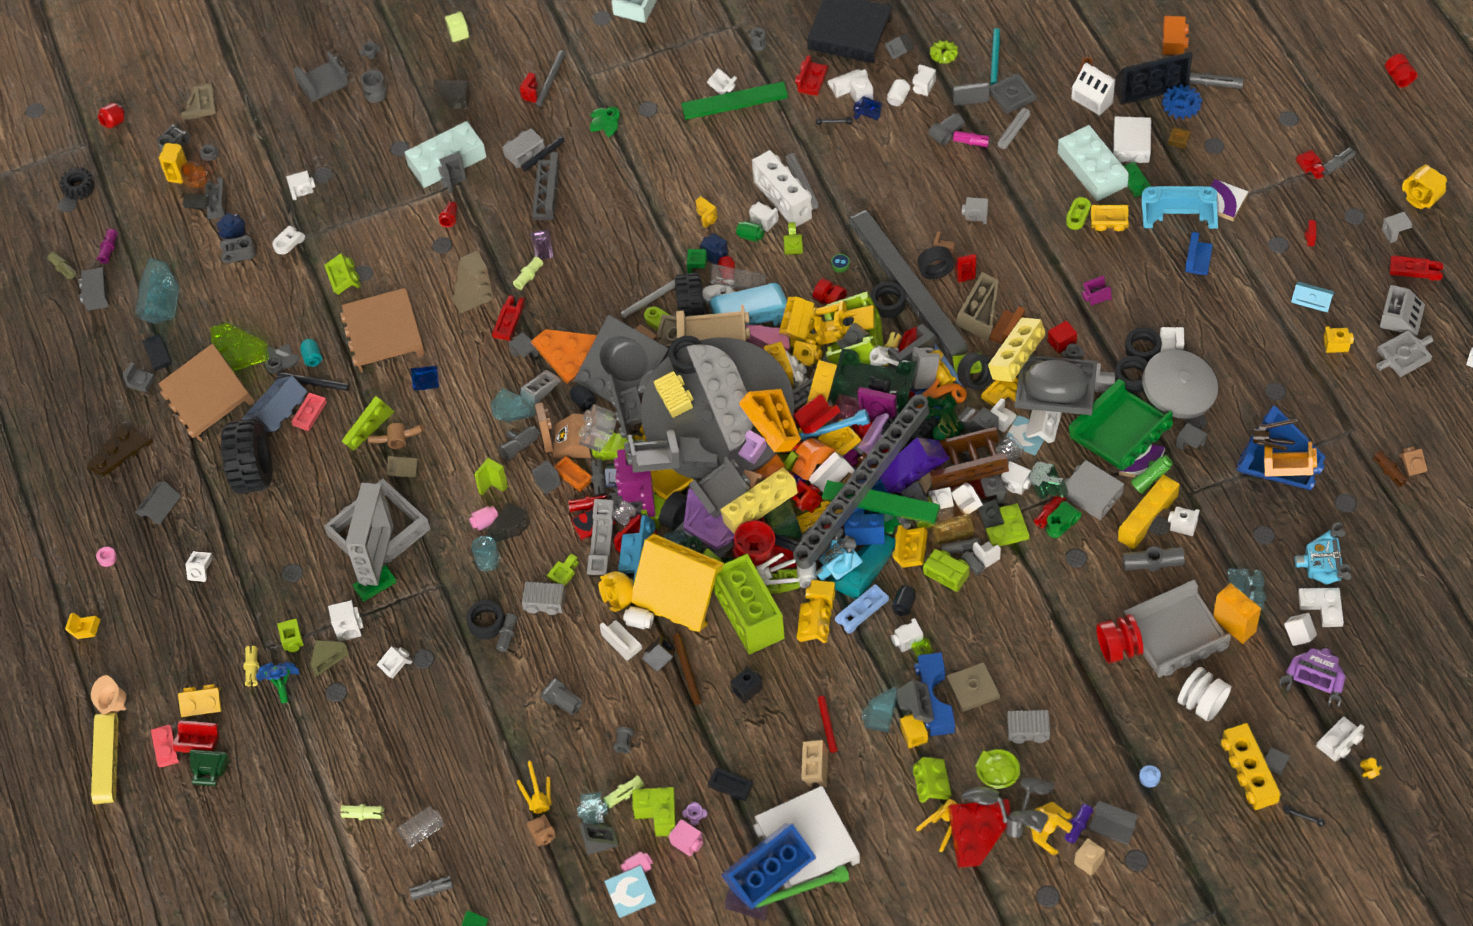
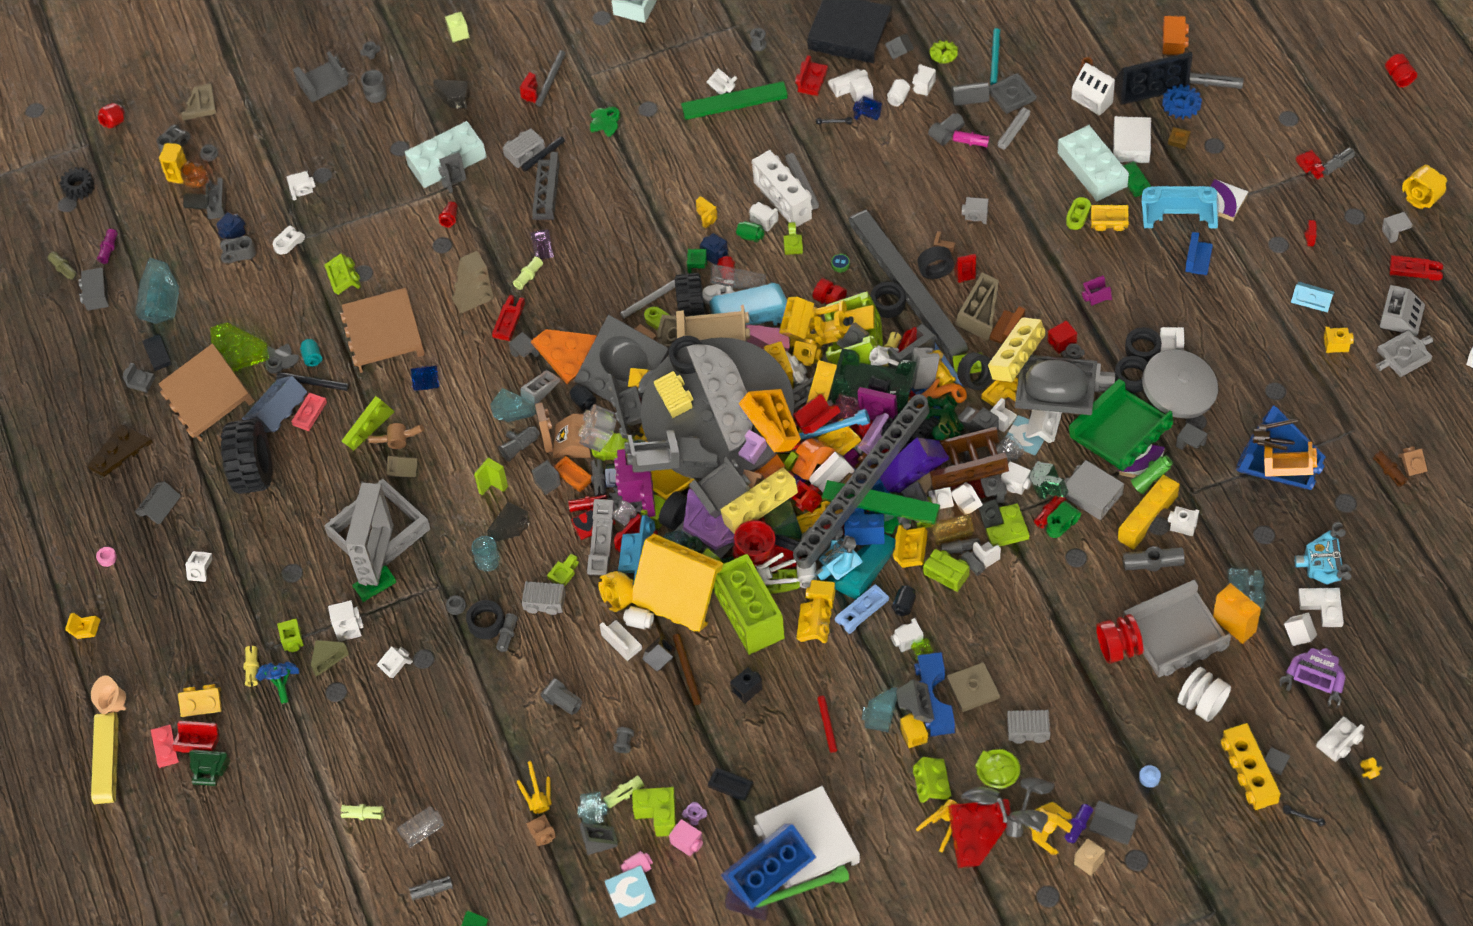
bright pink brick [469,506,499,531] -> none
tan hinge [801,740,828,787] -> none
none -> dark grey plate [446,595,466,615]
none -> yellow plate [628,368,650,388]

